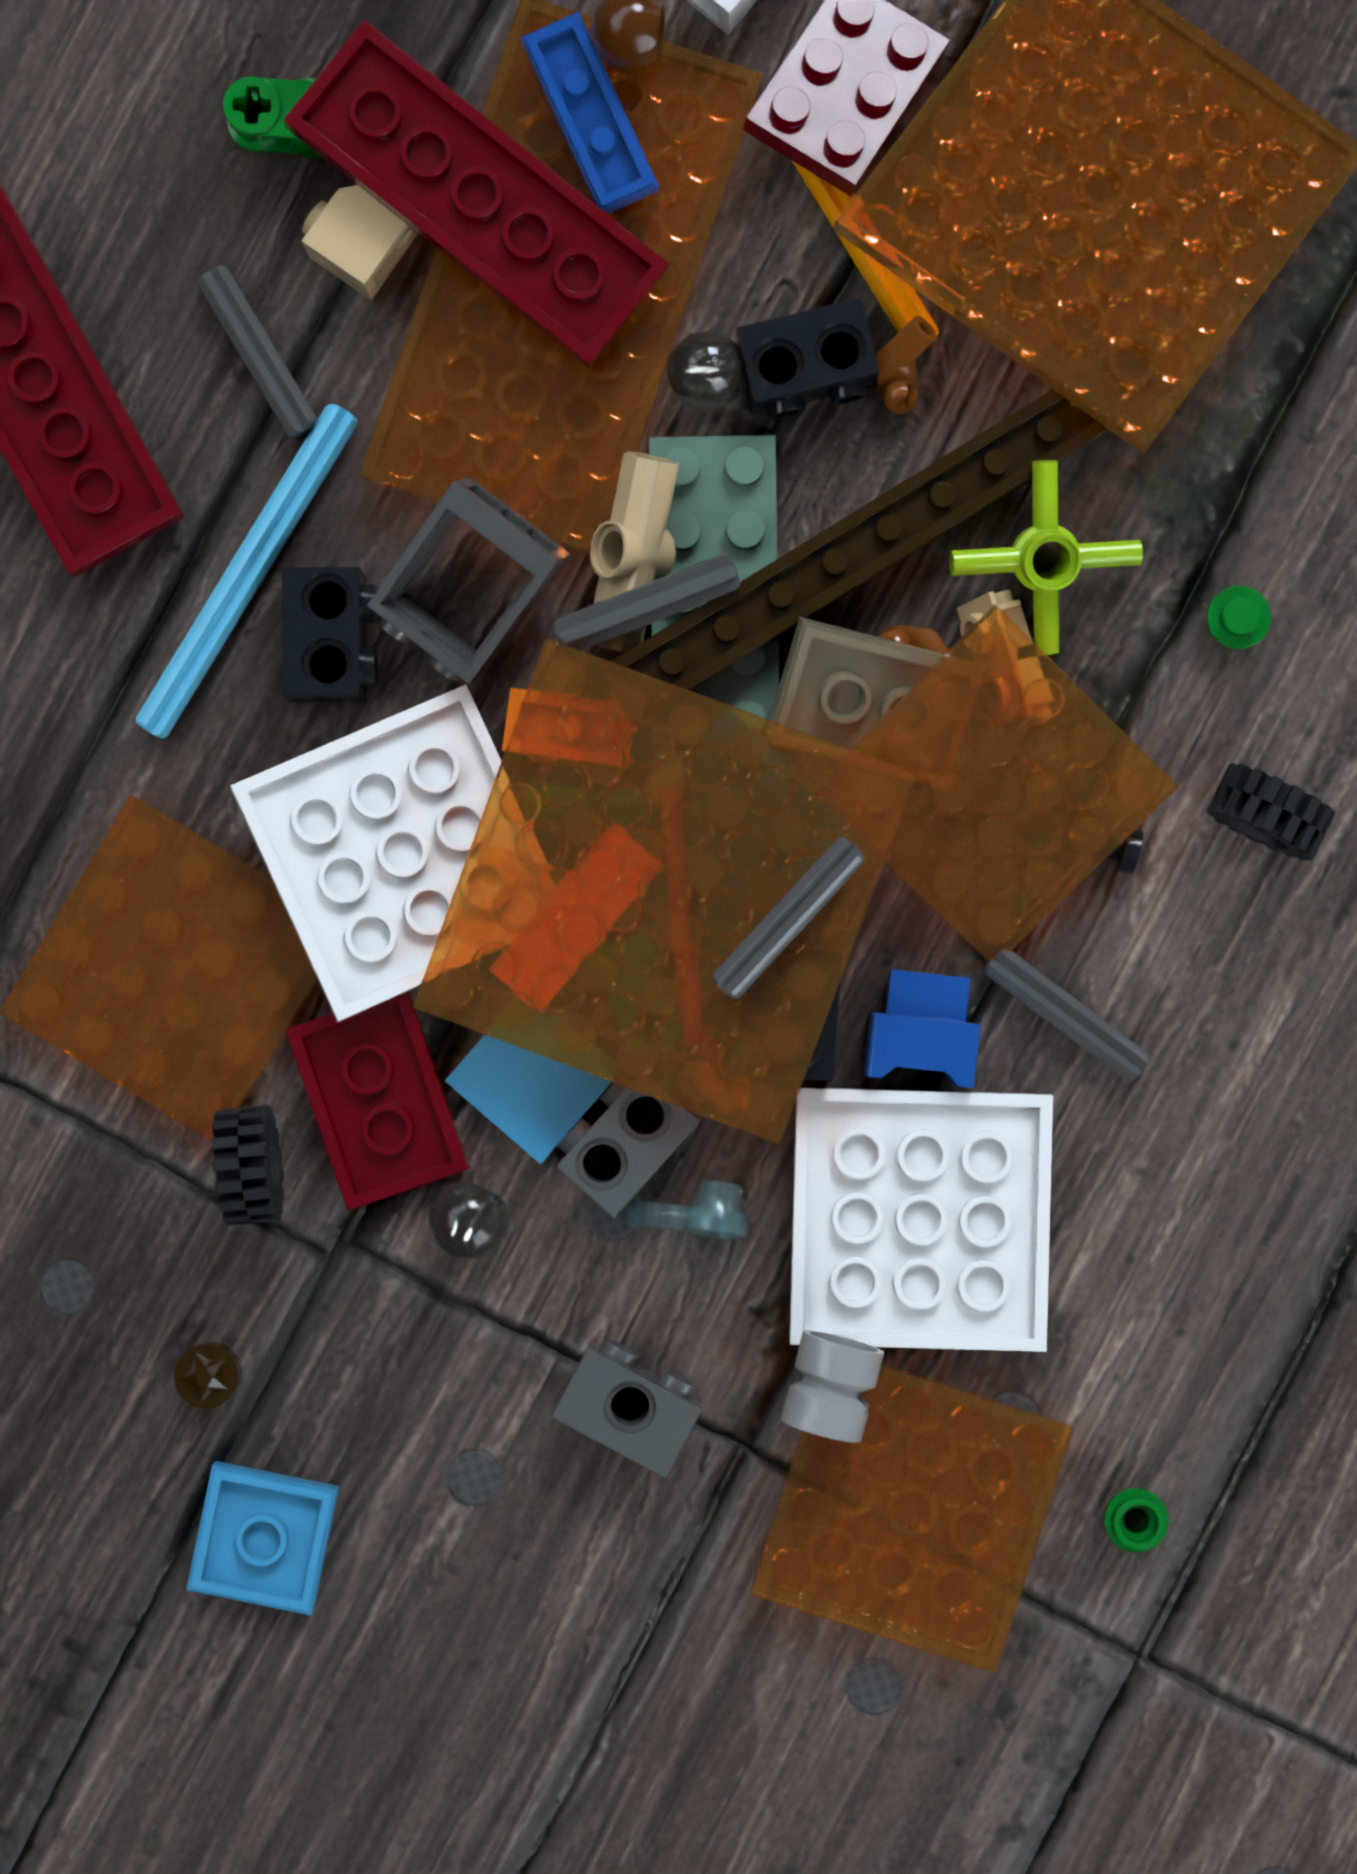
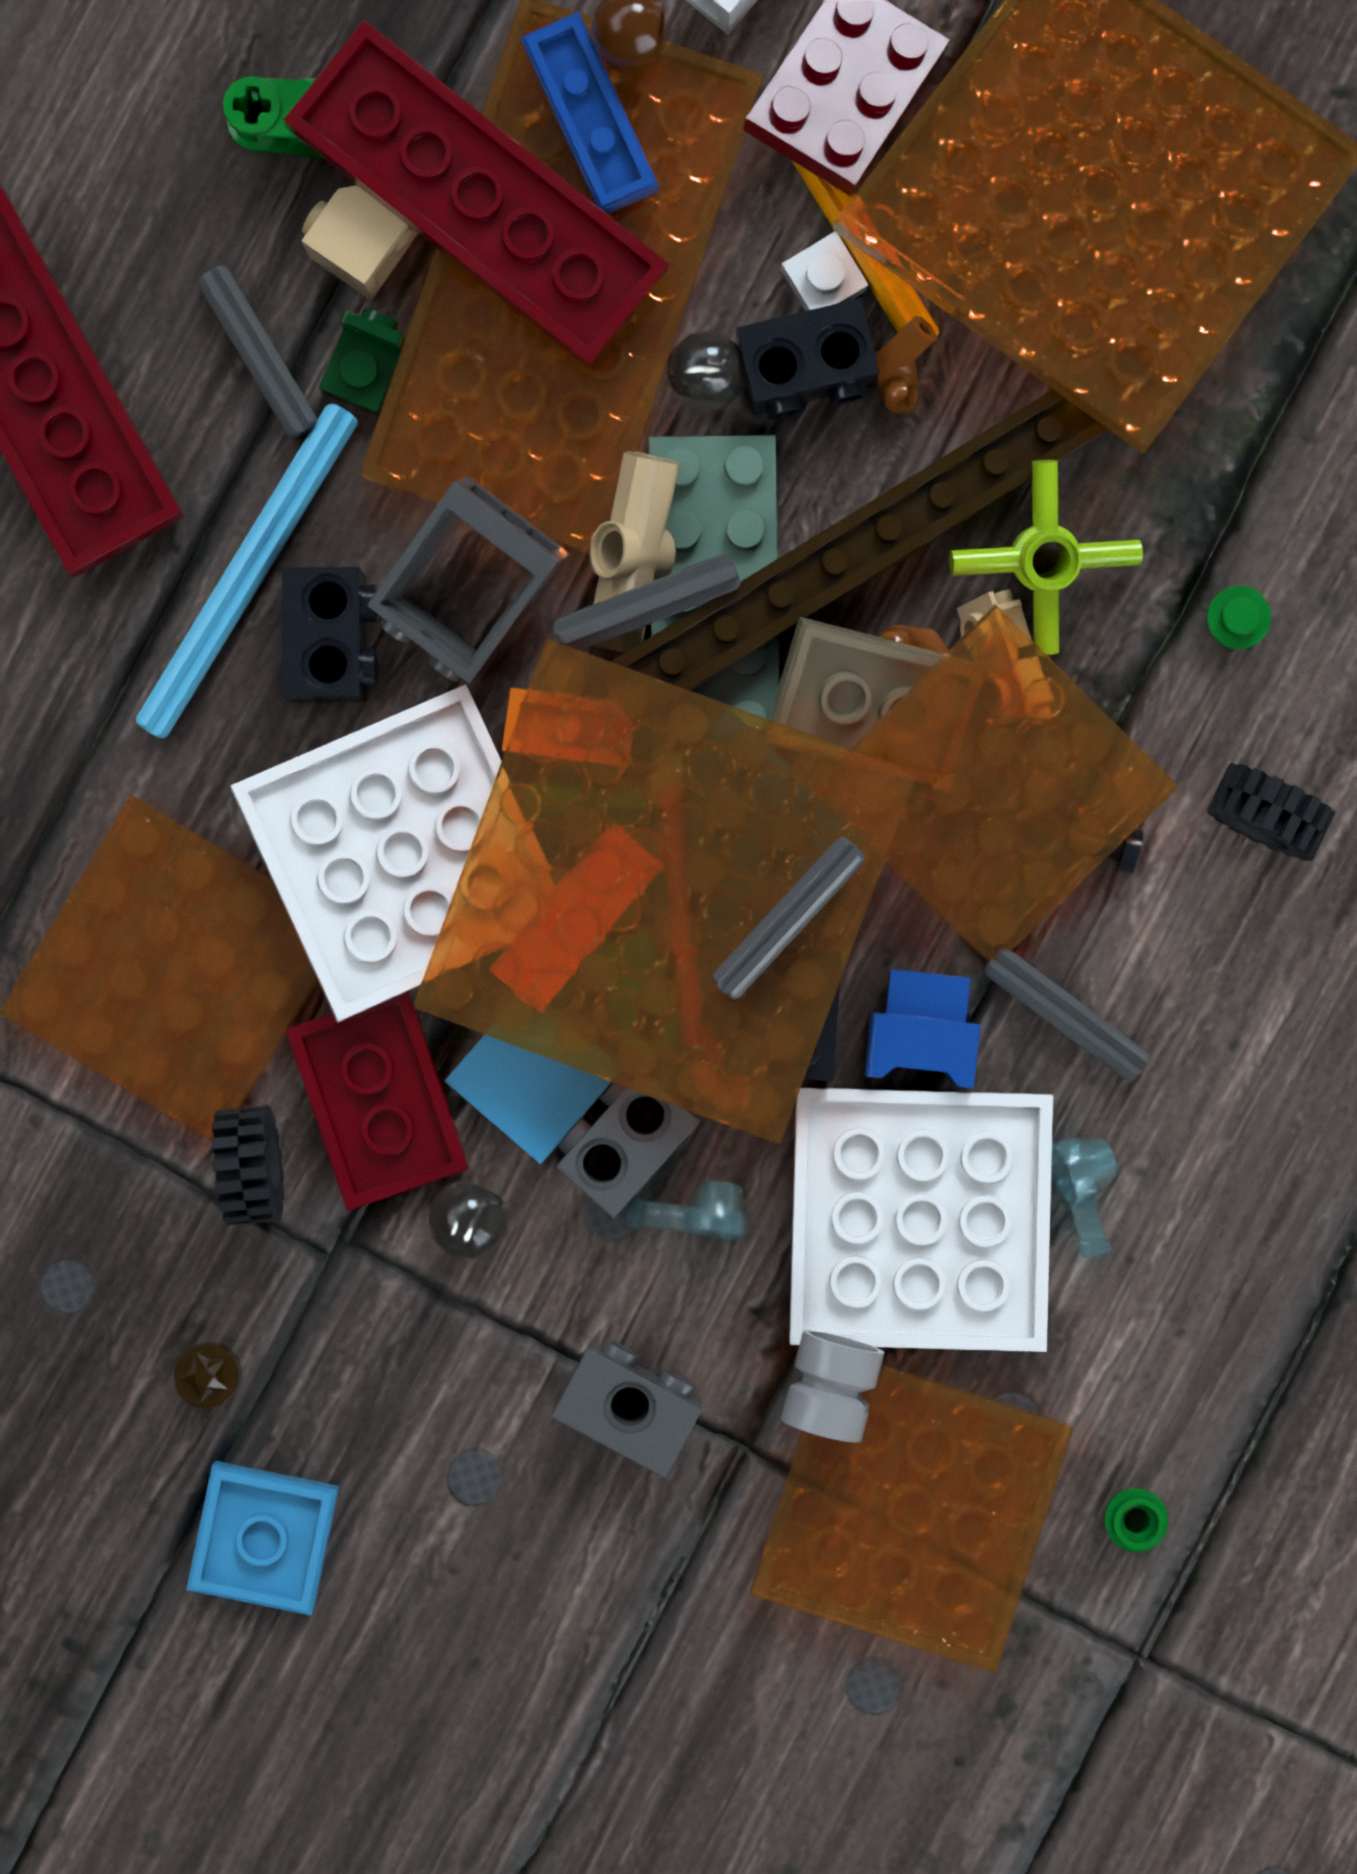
none -> dark green bracket [318,308,409,417]
none -> white plate [781,231,868,311]
none -> clear light blue bar [1051,1138,1117,1258]

